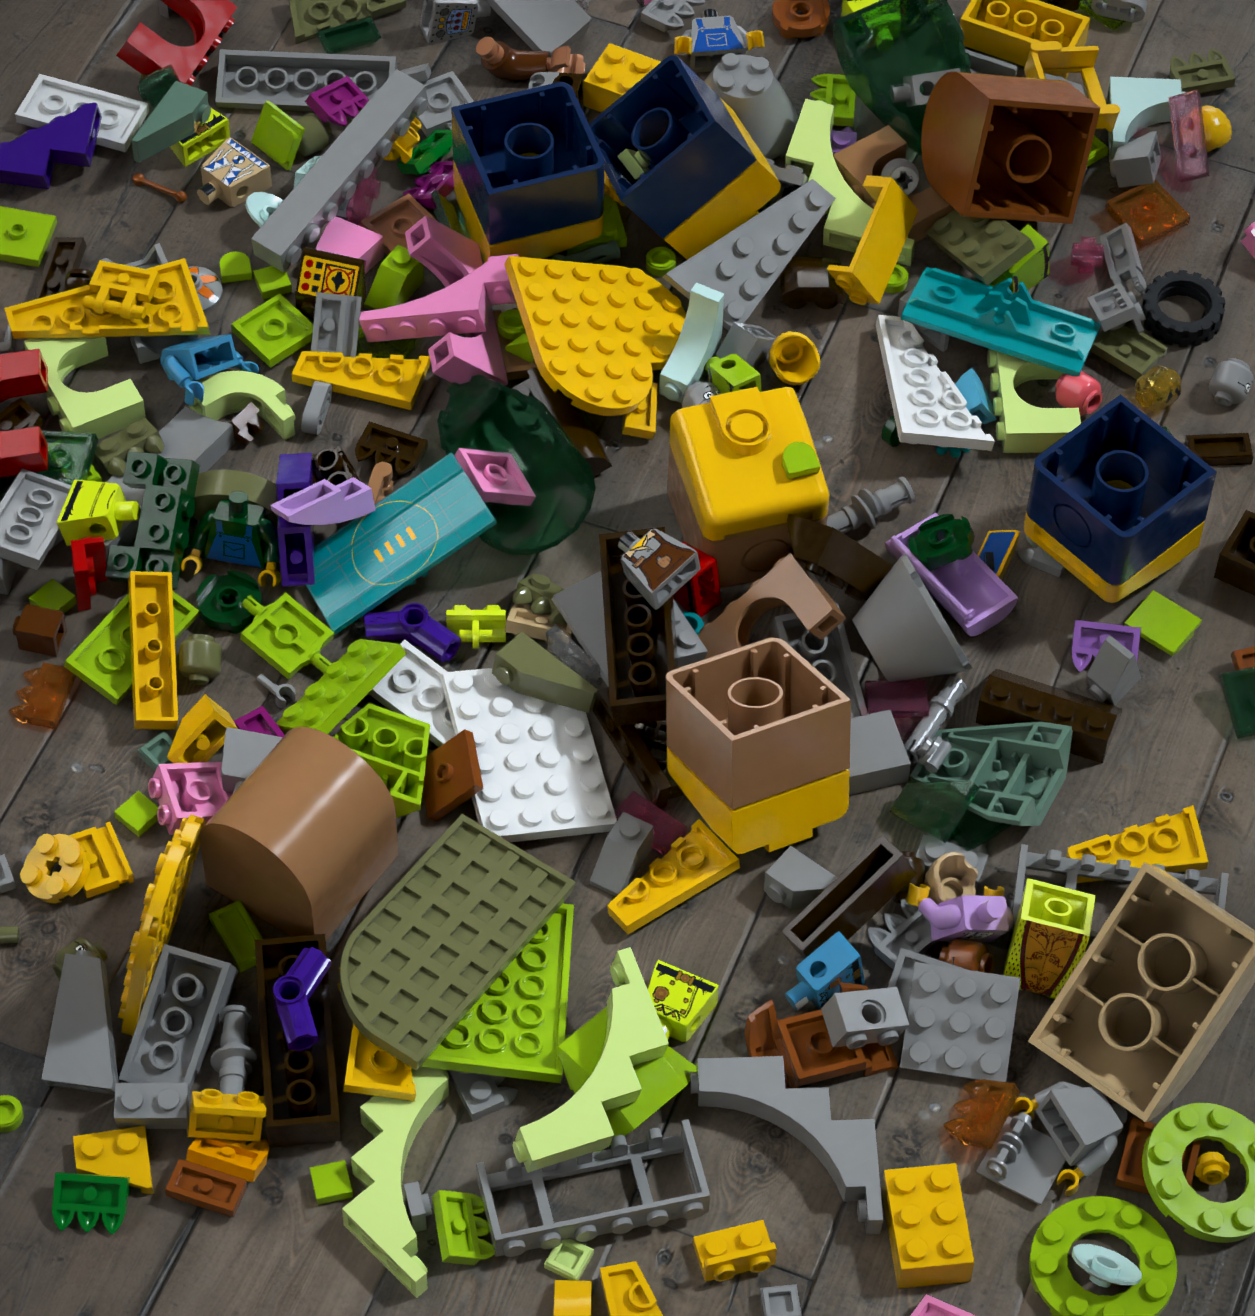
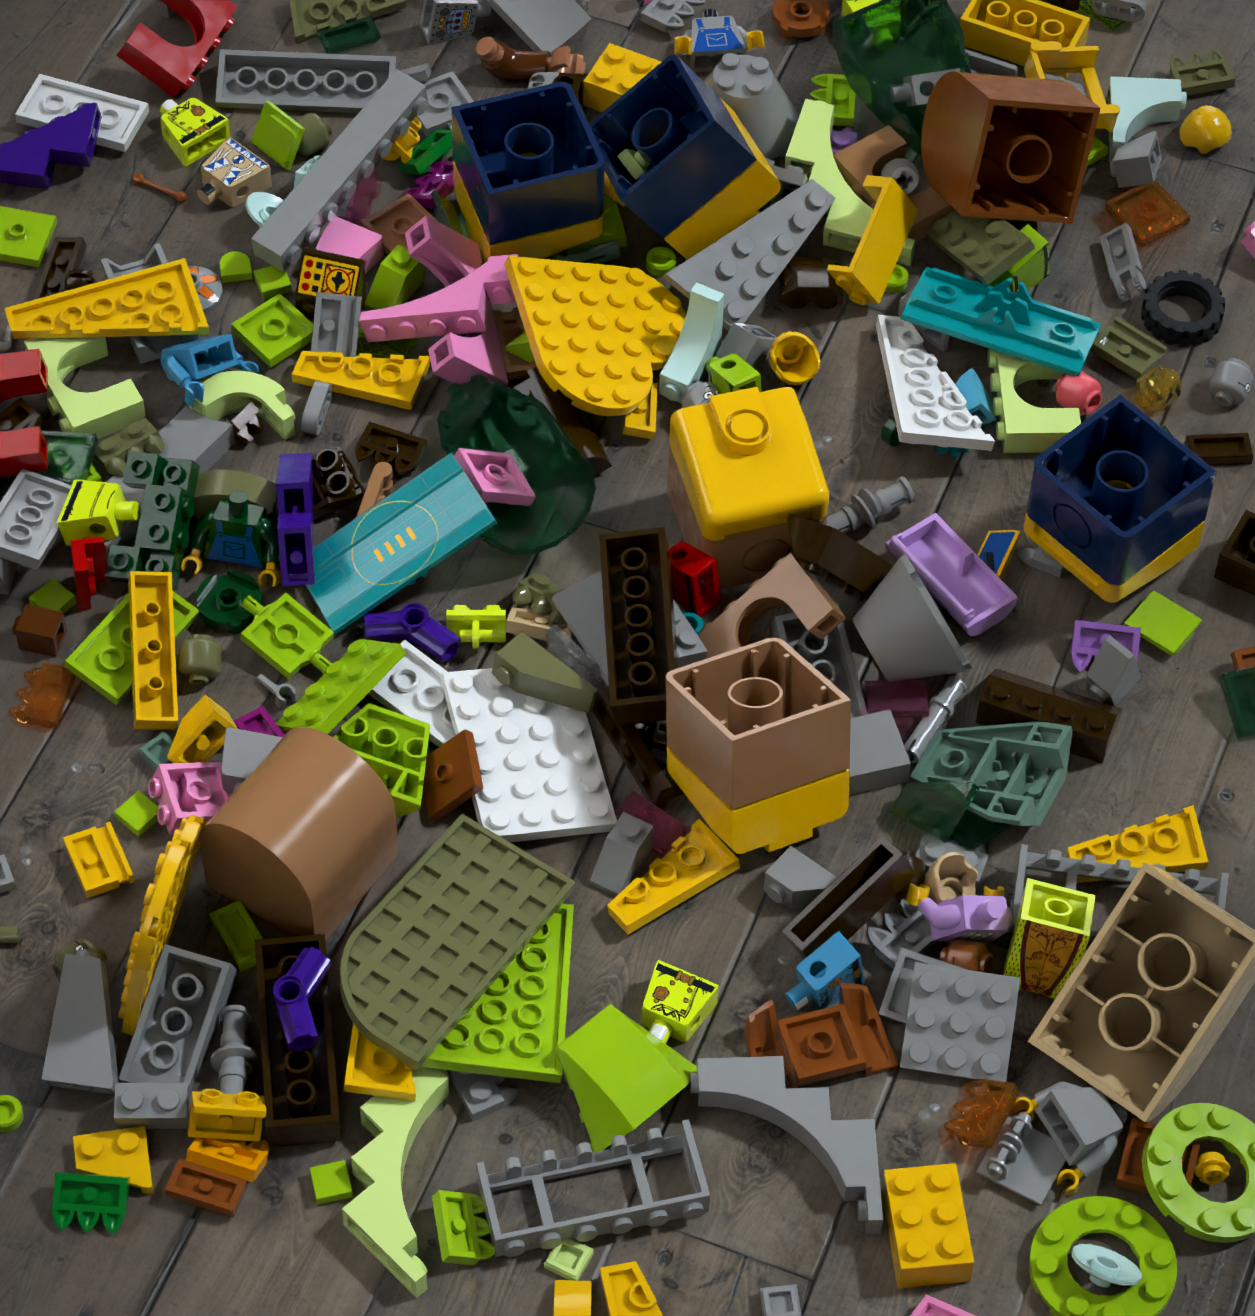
yellow plate [20,834,90,903] -> none
yellow plate [83,260,160,320] -> none
sand green slope [131,81,211,163] -> none
clear green bracket [137,64,181,108] -> none
lavender slope [270,477,376,525] -> none
magenta plate [305,76,369,126] -> none
light grey plate [404,1181,432,1232] -> none
lime tile [497,309,525,340] -> none
yellowish green arch [513,947,669,1173] -> none
torso [618,529,701,610] -> none
yellow bracket [693,1220,777,1282] -> none
lime tile [782,442,820,479] -> none
light grey brick [821,987,909,1049] -> none
dark green plate [909,514,975,571] -> none
light grey plate [916,735,952,773] -> none
clear pink gear [1071,236,1104,274] -> none
light grey bracket [1087,283,1146,334] -> none
clear pink tile [1168,90,1210,183] -> none

